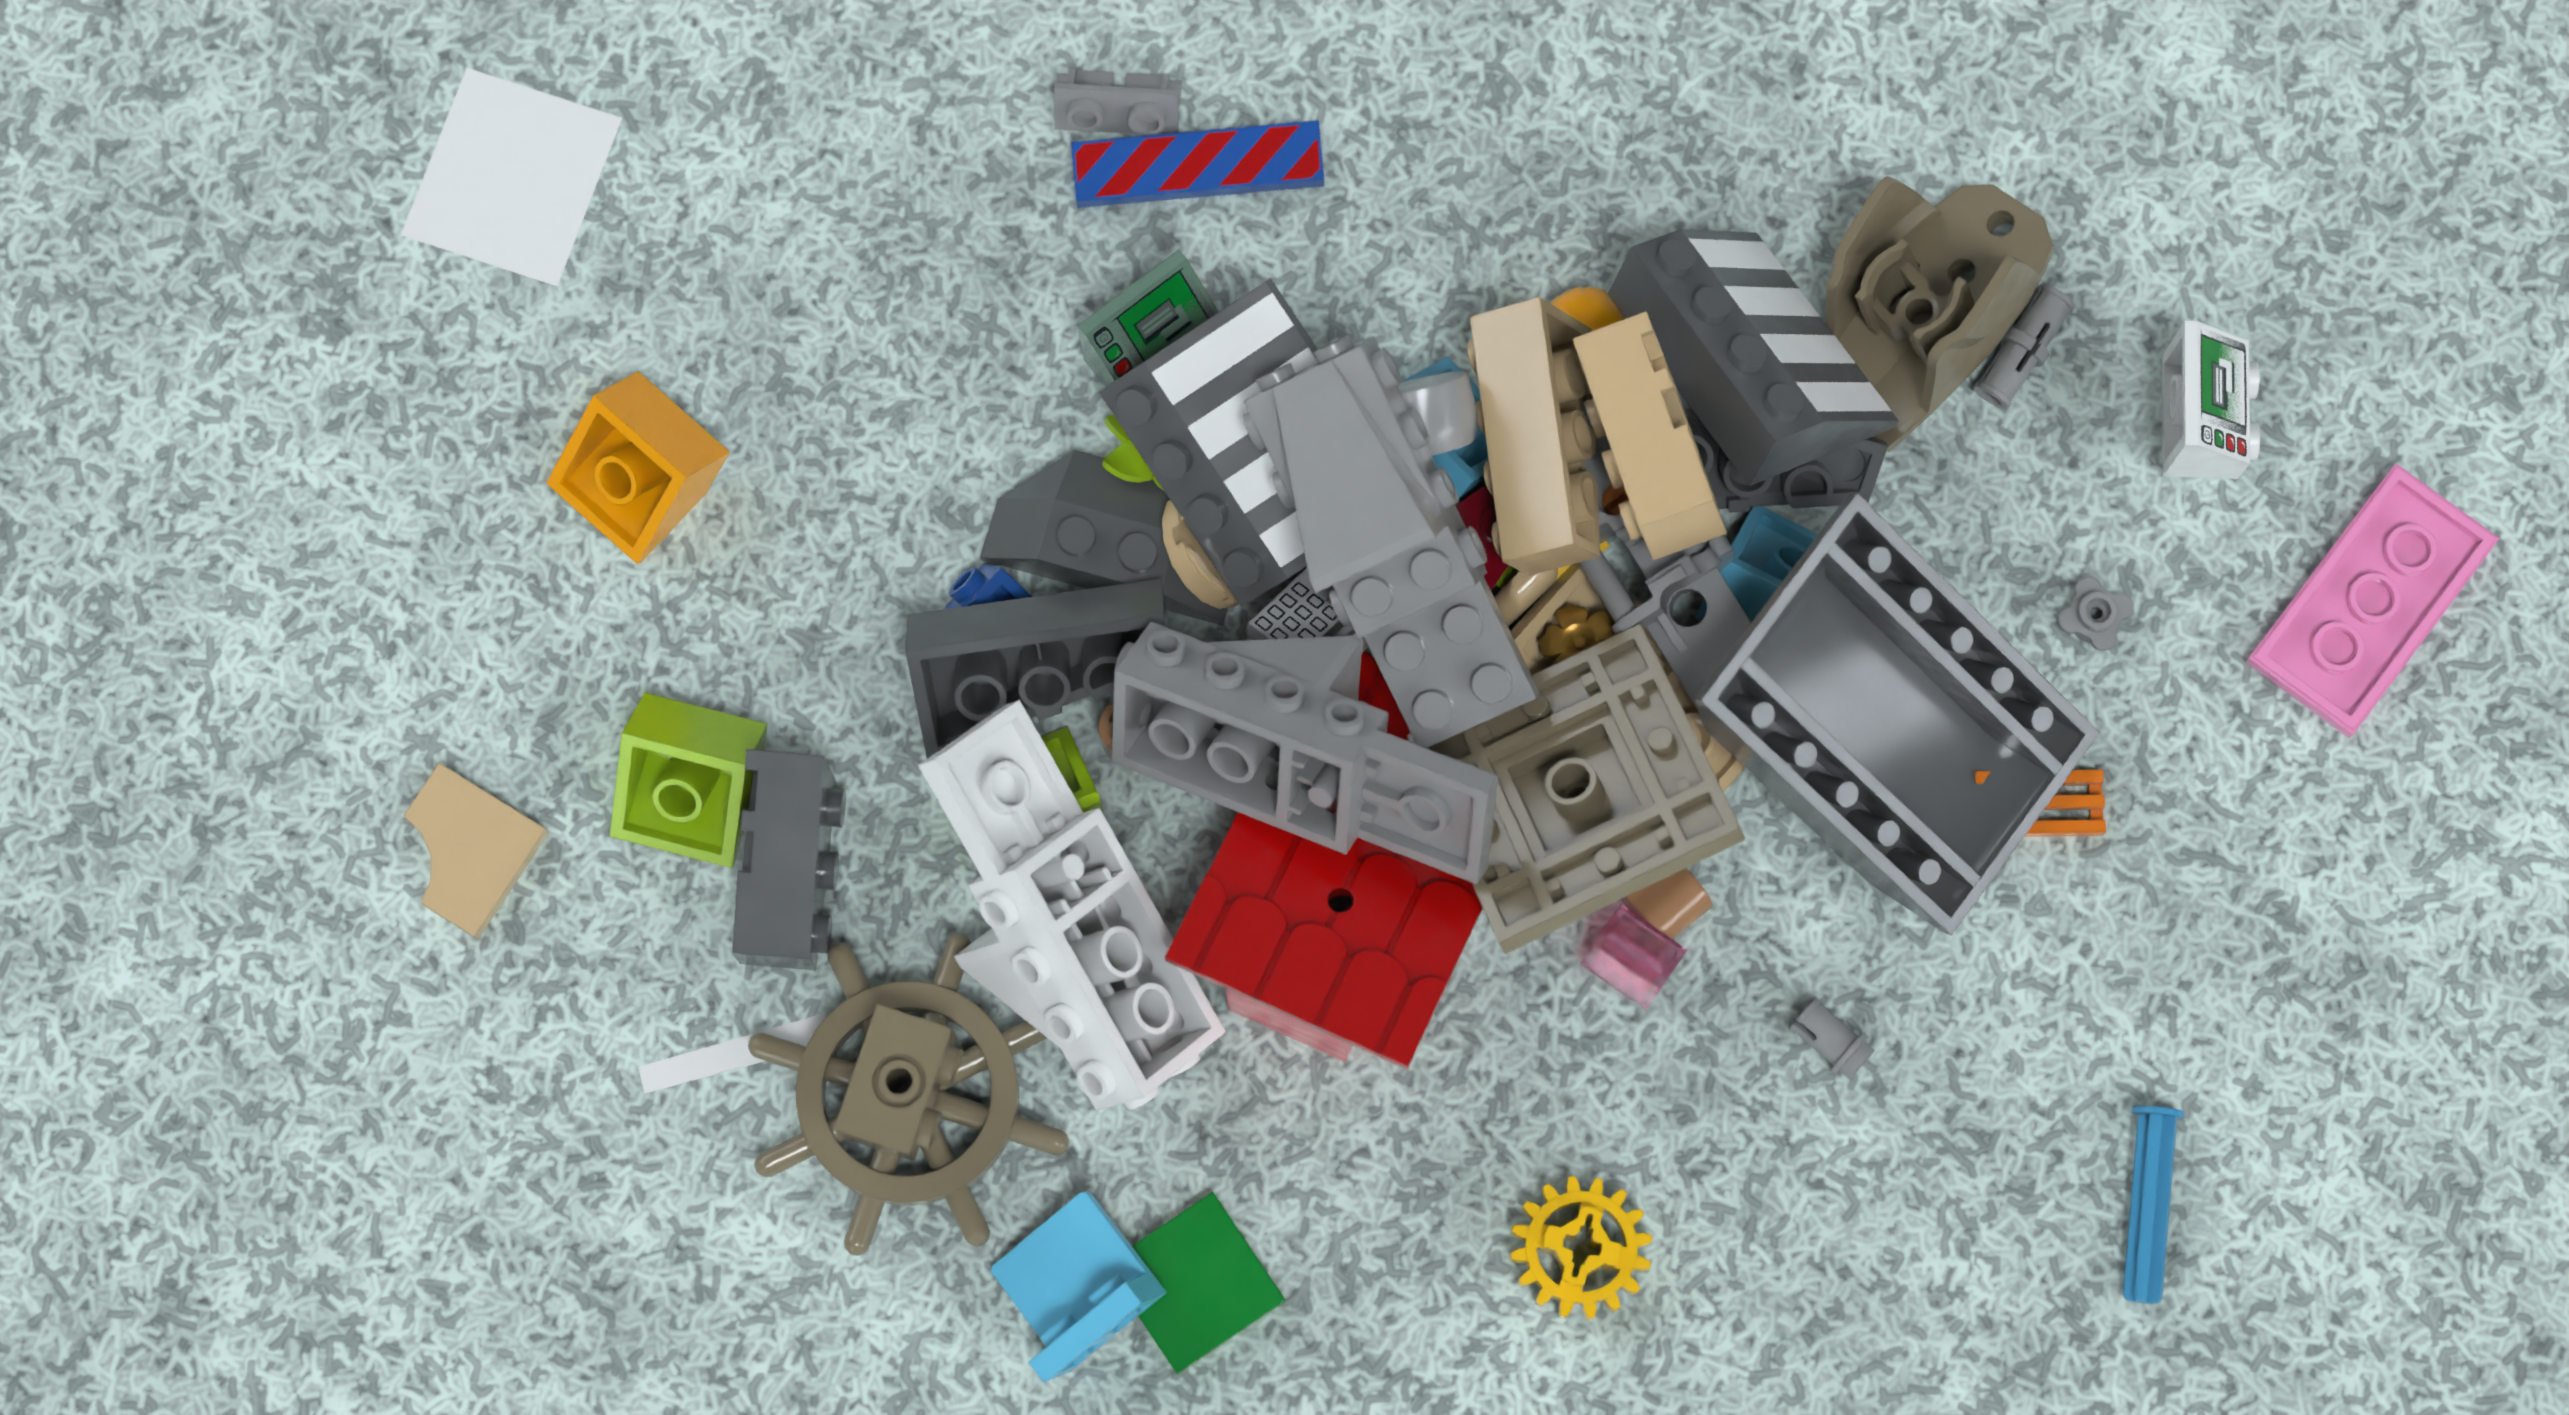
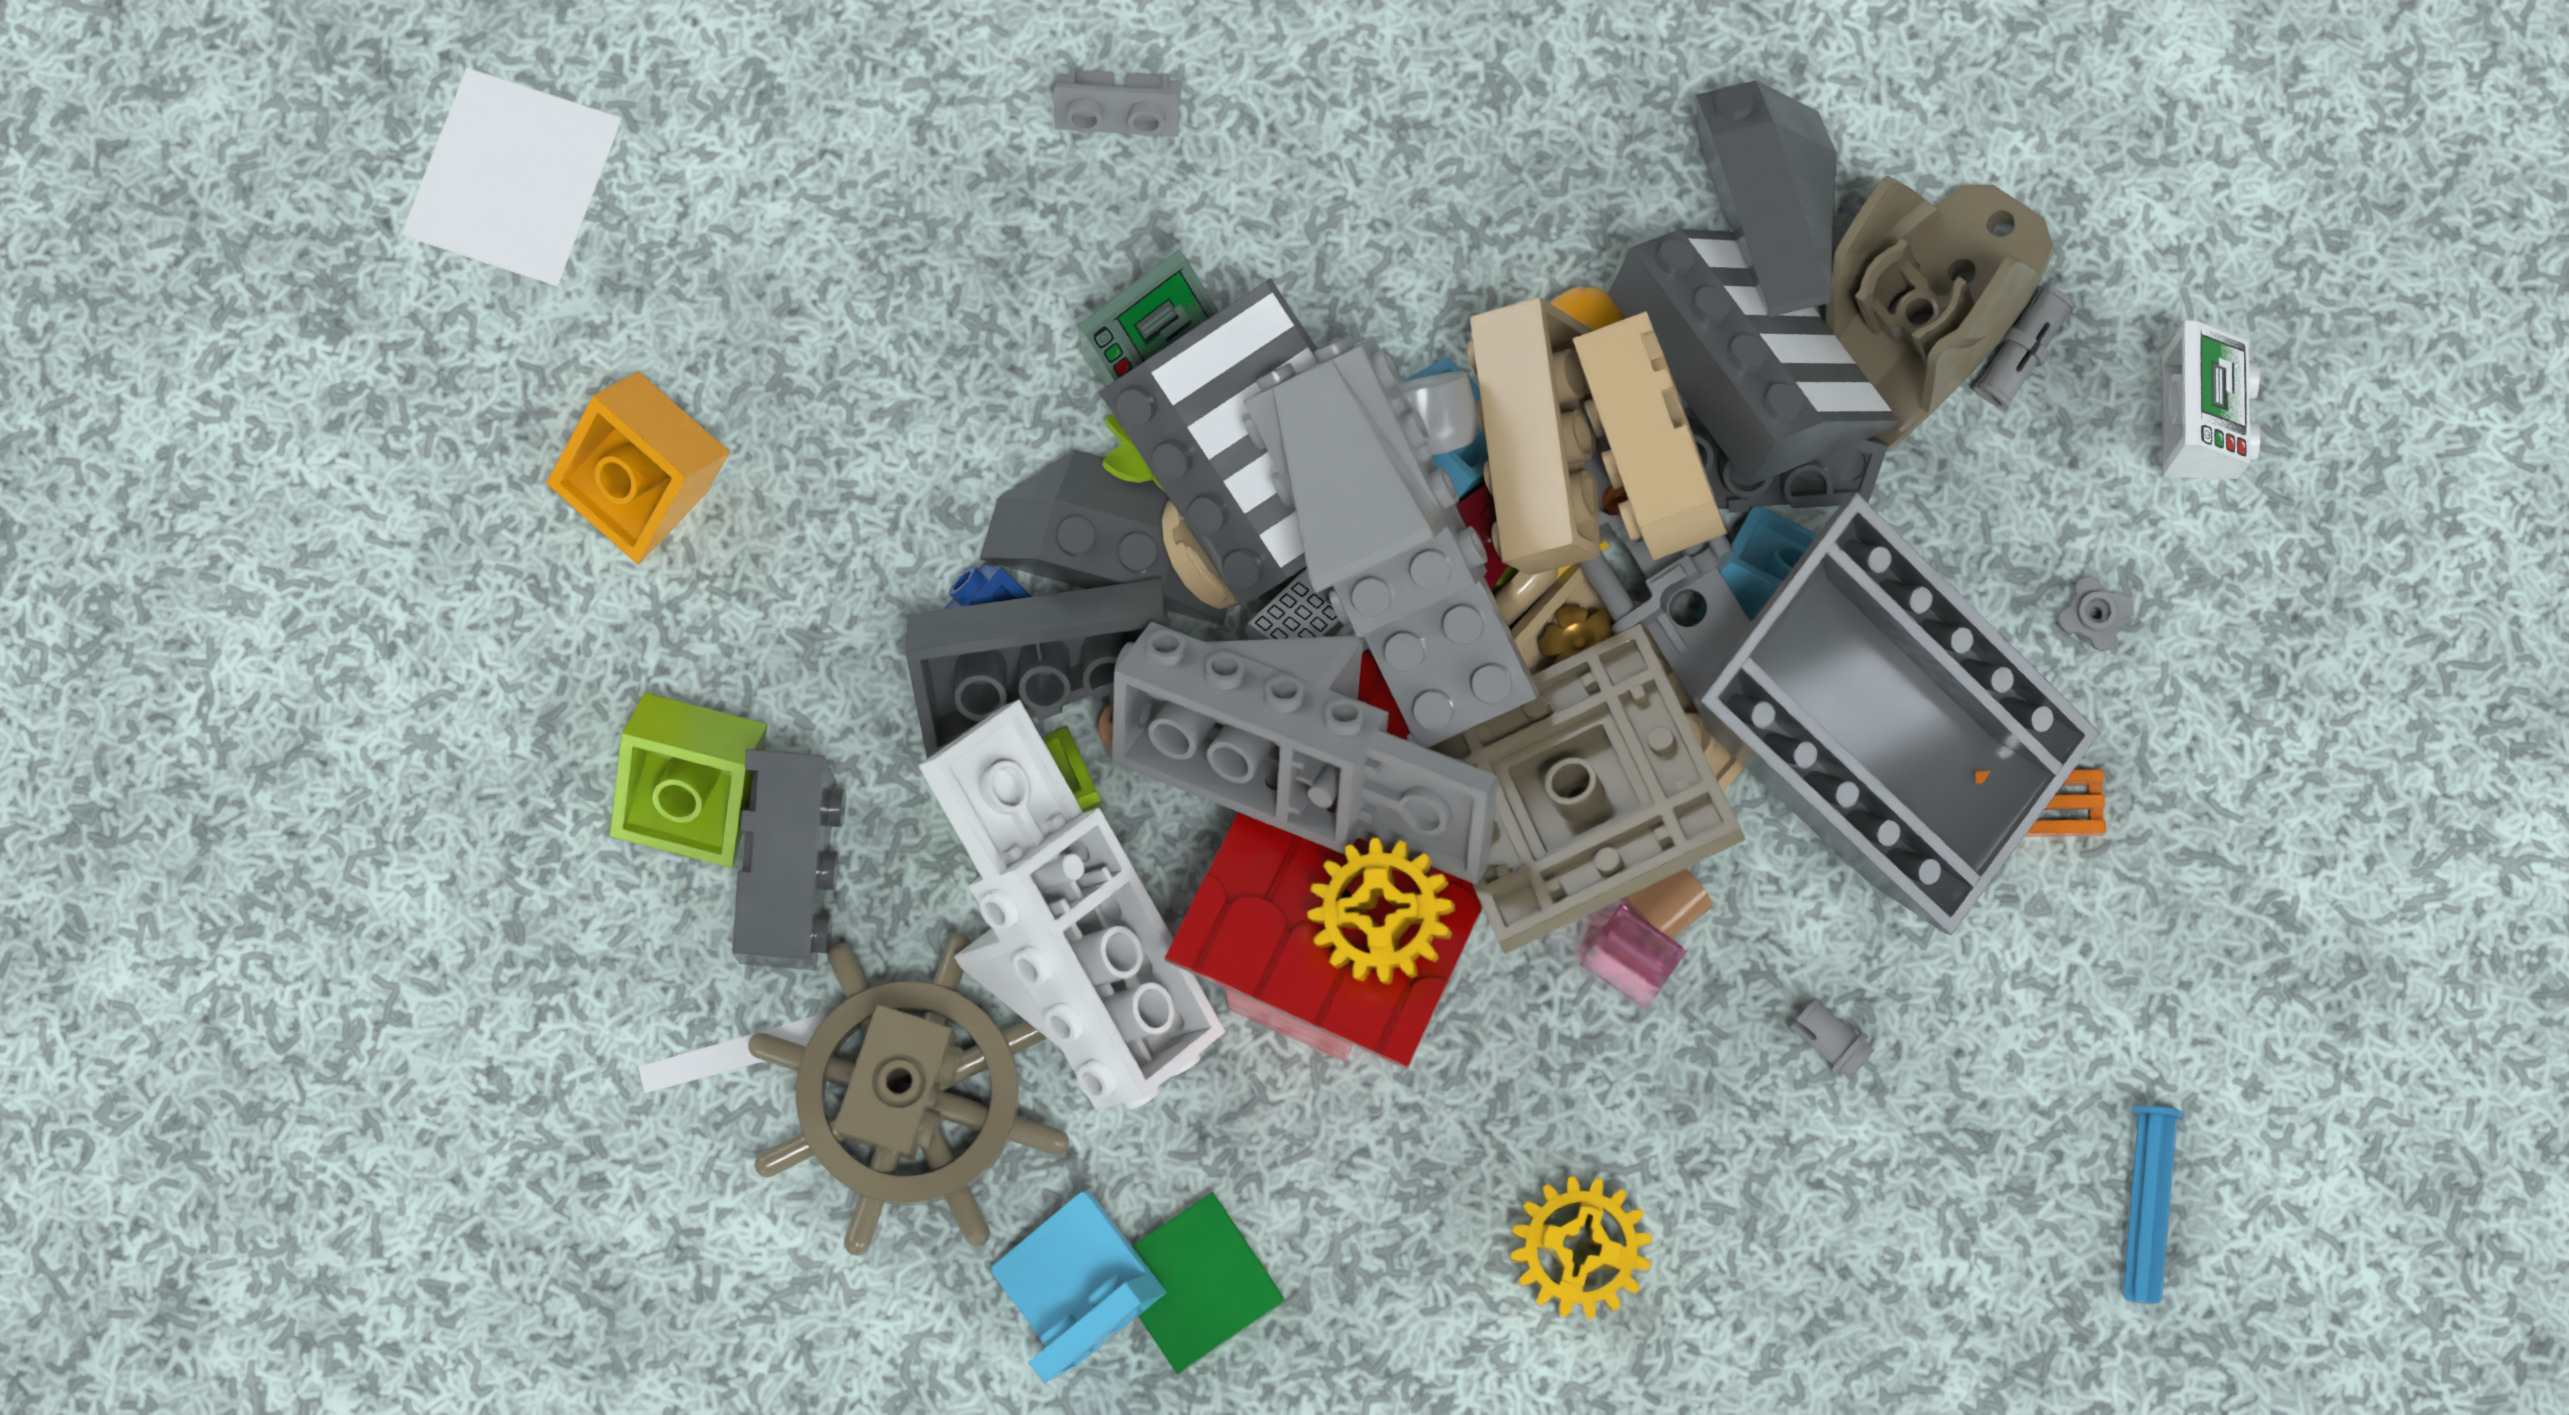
tan tile [404,763,549,940] -> none
blue tile [1071,120,1324,208] -> none
bright pink tile [2245,463,2500,738] -> none
none -> yellow gear [1308,838,1455,985]
none -> dark grey wedge [1696,80,1837,318]

